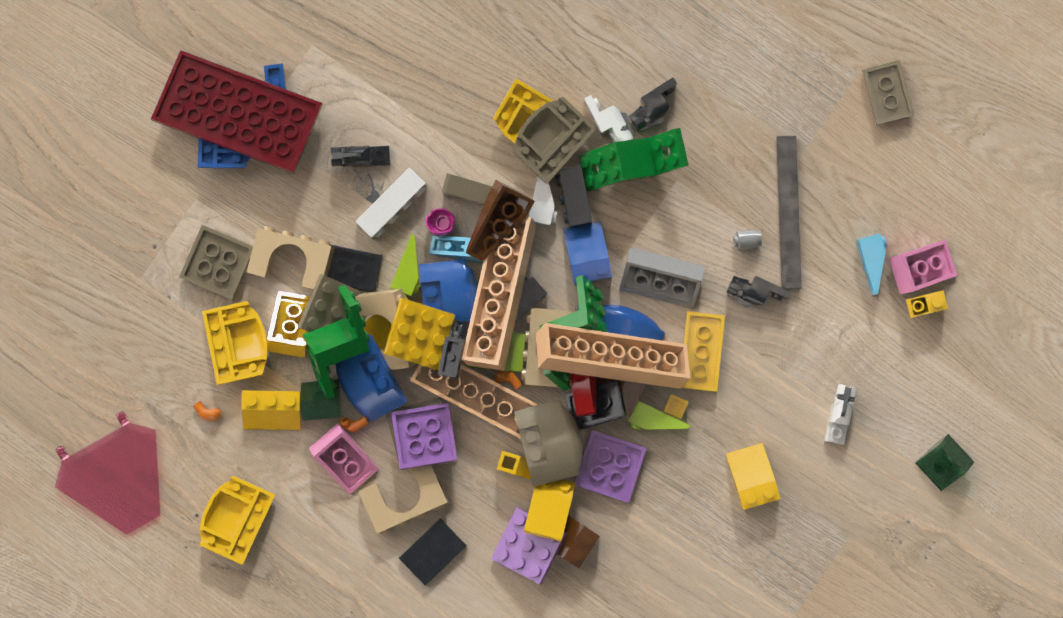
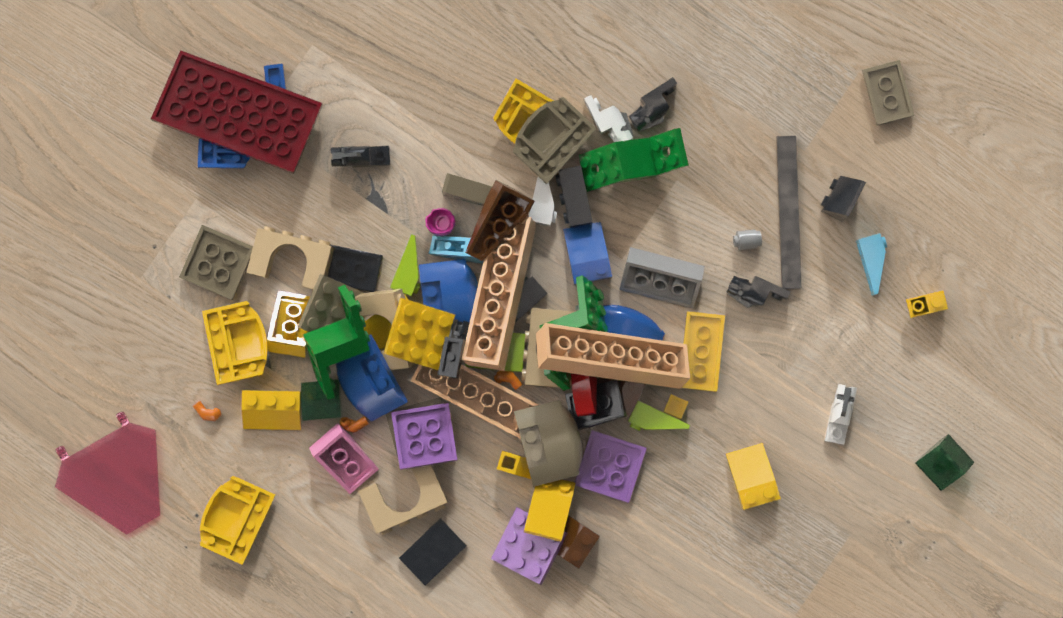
white brick [355,167,426,239] -> none
bright pink slope [888,239,958,295] -> none
none -> black slope [820,176,866,222]

